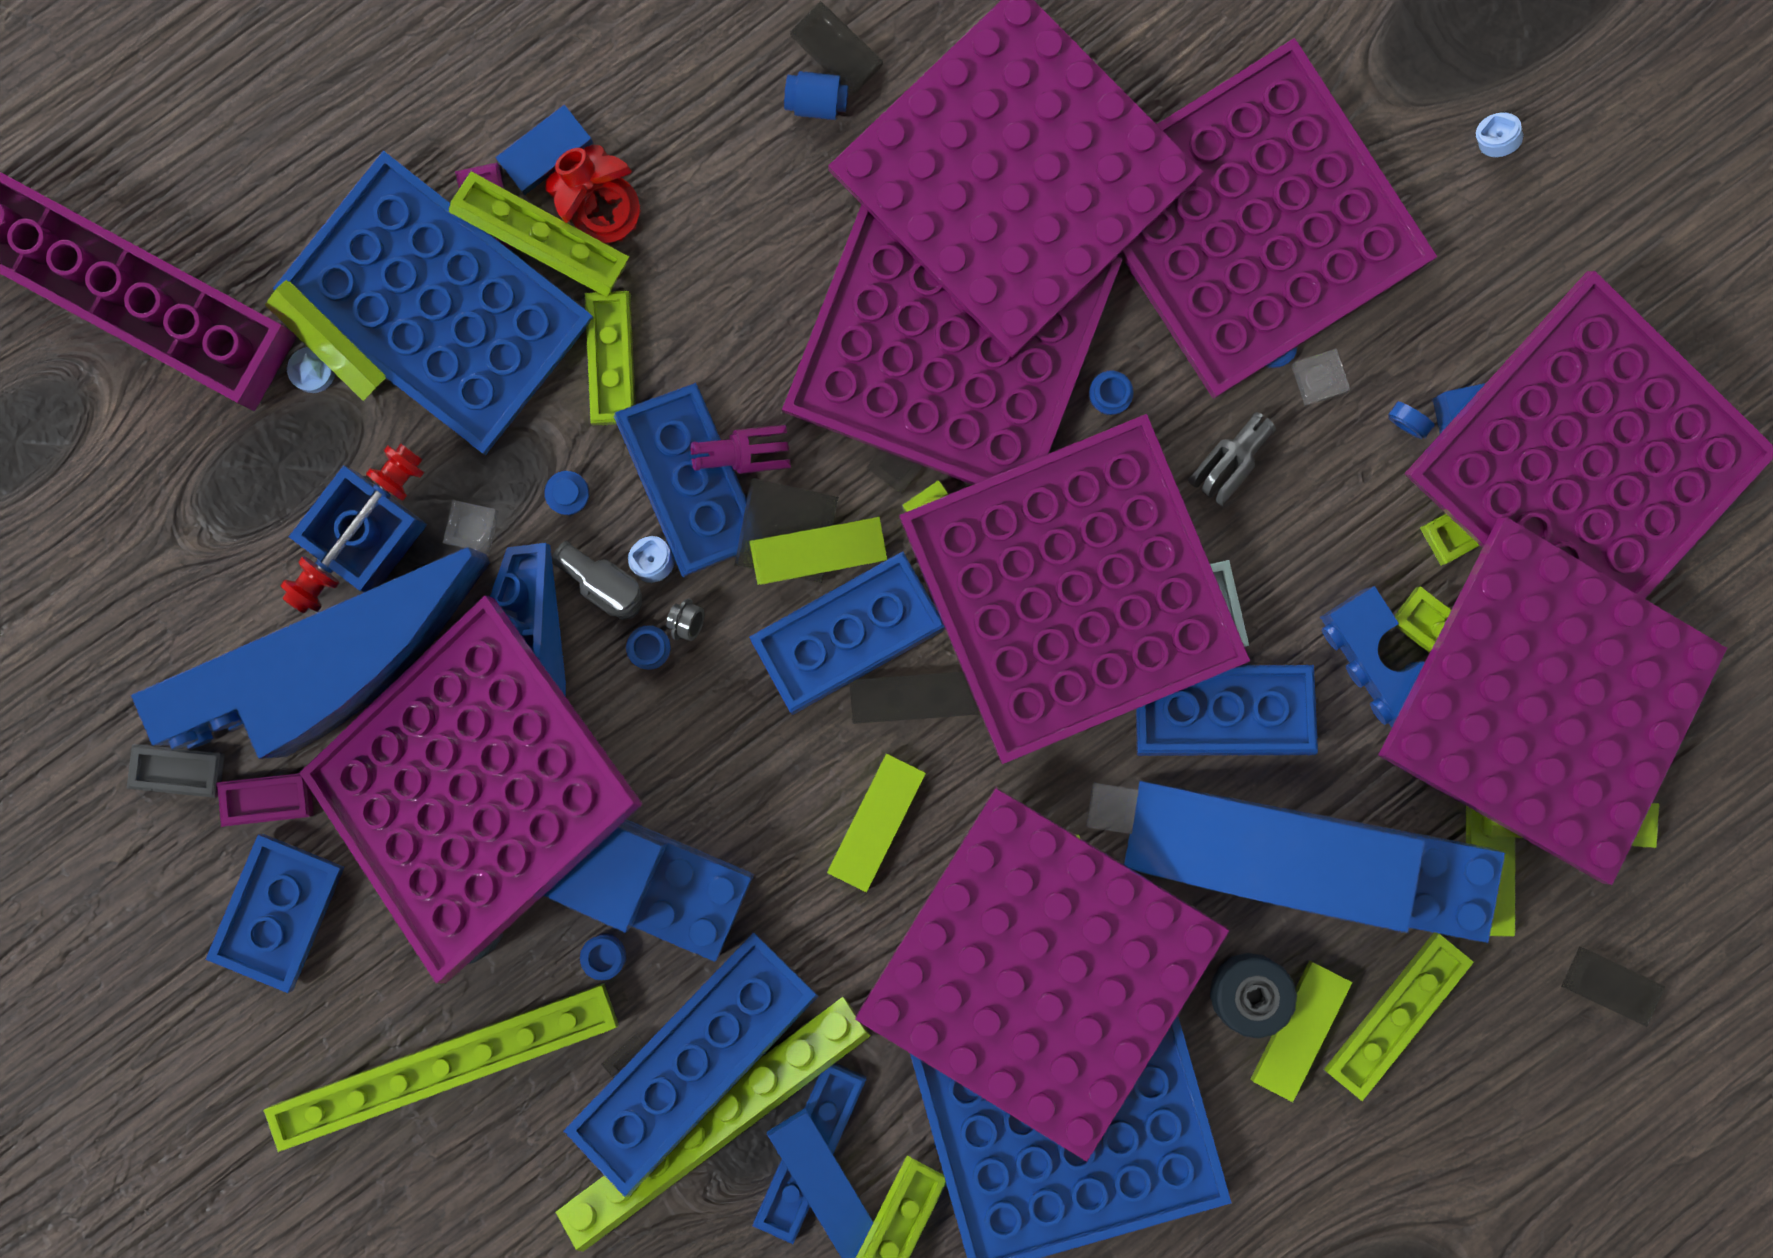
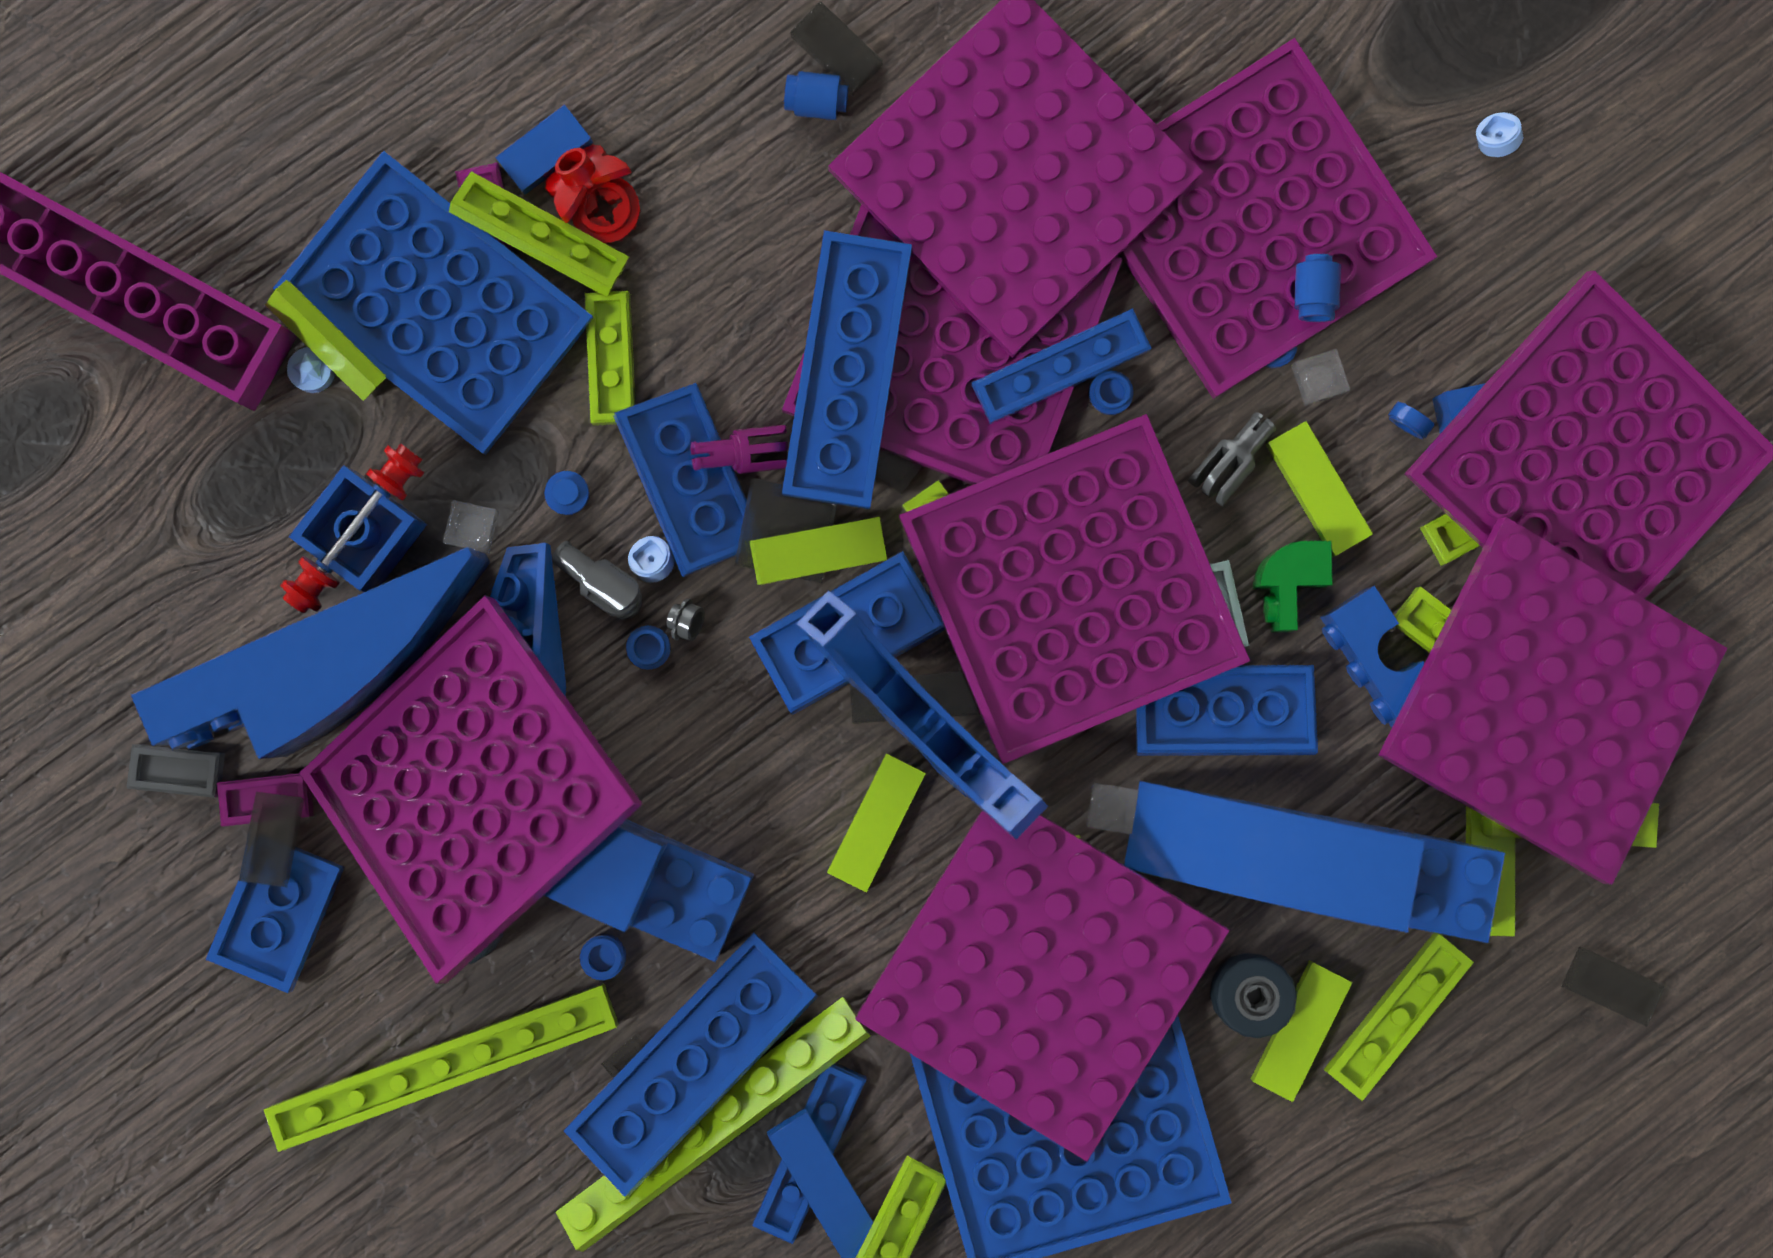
none -> clear smoke tile [239,792,304,888]
none -> blue plate [782,230,912,509]
none -> blue arch [796,591,1048,840]
none -> blue tile [972,309,1152,425]
none -> green brick [1253,541,1332,632]
none -> lime tile [1265,421,1373,557]
none -> blue brick [1294,254,1341,322]

